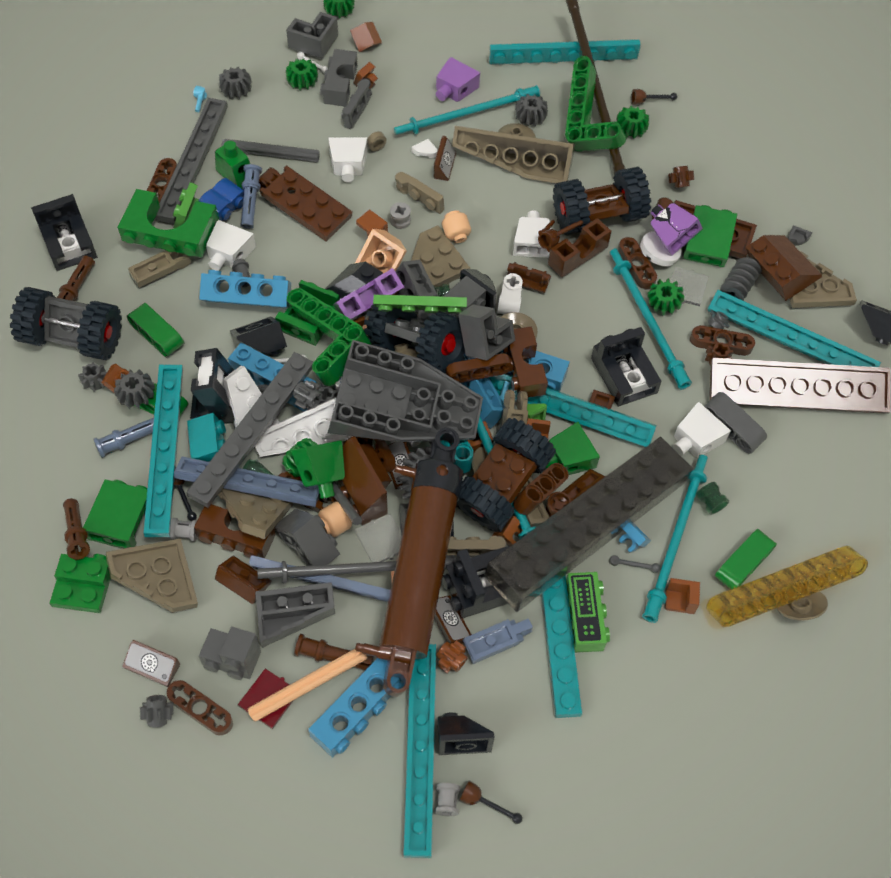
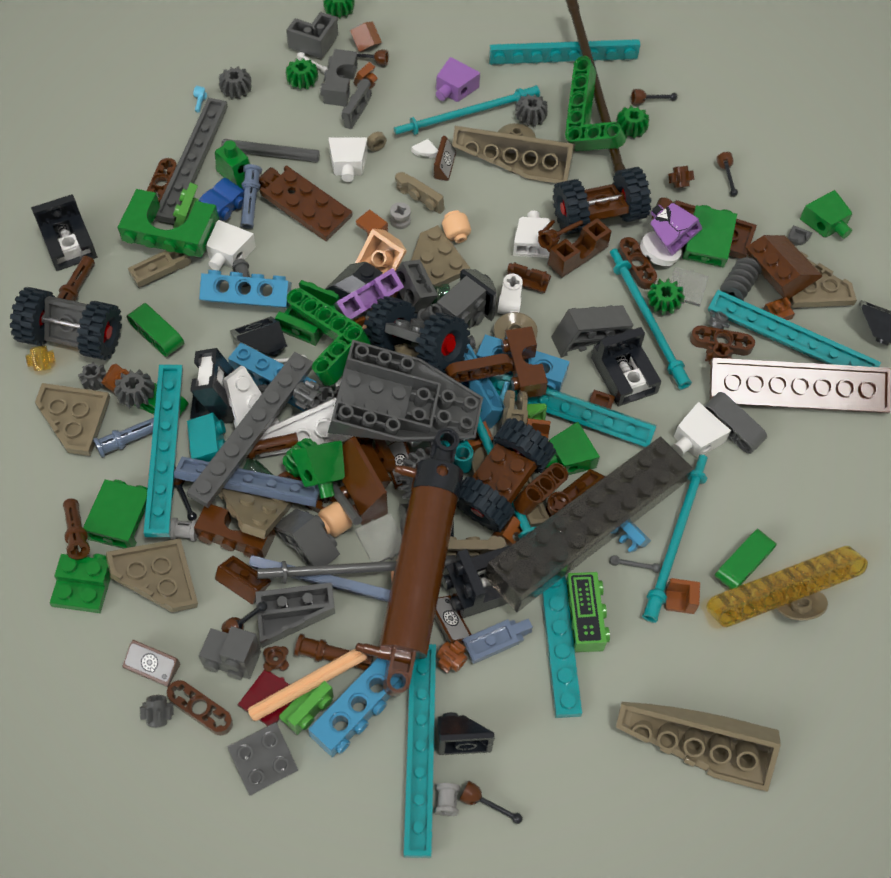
bright green wing [373,294,467,314] -> none
dark grey brick [458,304,515,360] -> none
clear green wheel [696,482,729,515] -> none
none -> clear yellow gear [25,346,55,371]
none -> dark tan plate [35,383,110,456]
none -> hinge [221,602,267,633]
none -> dark grey hinge [227,722,298,796]
none -> reddish brown pin [245,432,298,460]
none -> reddish brown plate [263,646,289,672]
none -> bright green bracket [279,681,334,735]
none -> reddish brown hinge [357,50,389,66]
none -> dark grey wedge [551,305,634,357]
none -> dark tan wedge [616,702,781,792]
none -> hinge [716,152,738,197]
none -> dark orange tile [763,297,795,320]
none -> green torso [800,190,852,239]

